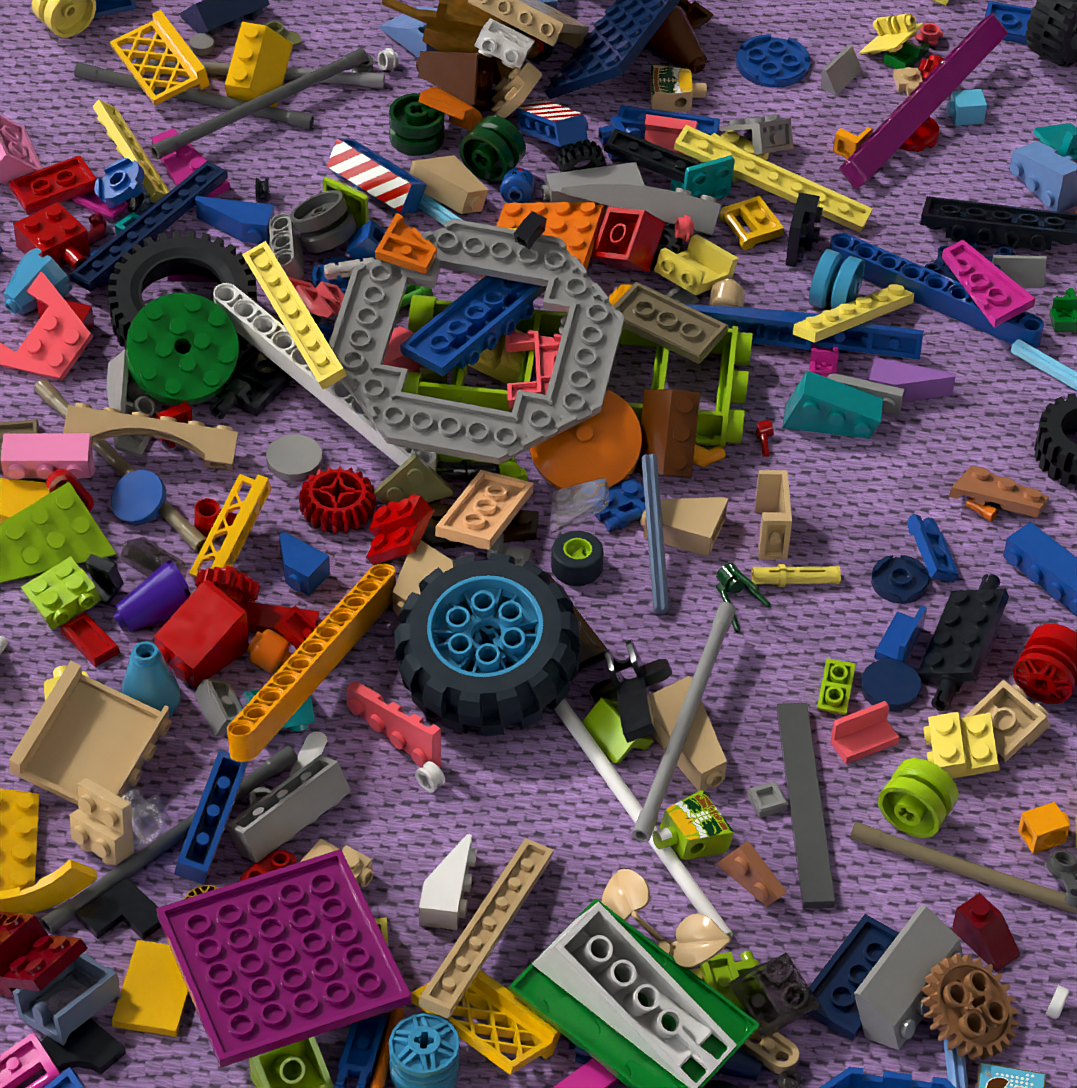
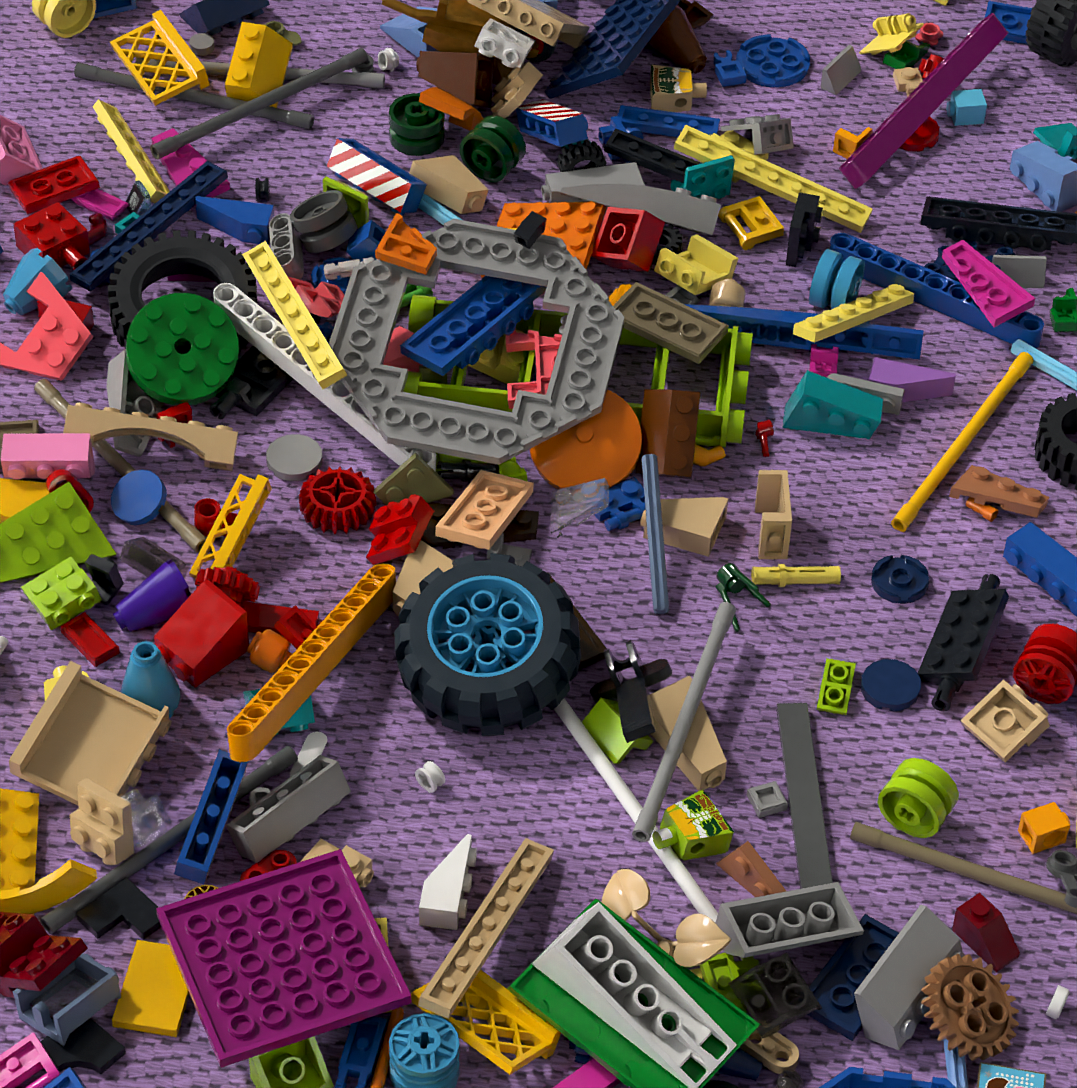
blue plate [94,158,145,208] -> none
light grey slope [195,679,242,736] -> none
blue slope [279,531,330,596] -> none
coral wing [346,681,441,767] -> none
blue head [500,168,536,203] -> none
black wheel [551,530,604,586] -> none
coral panel [644,114,698,156] -> none
coral plate [675,214,694,242] -> none
coral panel [830,701,899,764] -> none
blue panel [874,605,927,662] -> none
blue hinge [907,514,959,583] -> none
light yellow plate [923,712,1000,779] -> none
none -> blue plate [713,50,747,87]
none -> light grey slope [715,882,864,958]
none -> yellow piece [891,352,1034,532]

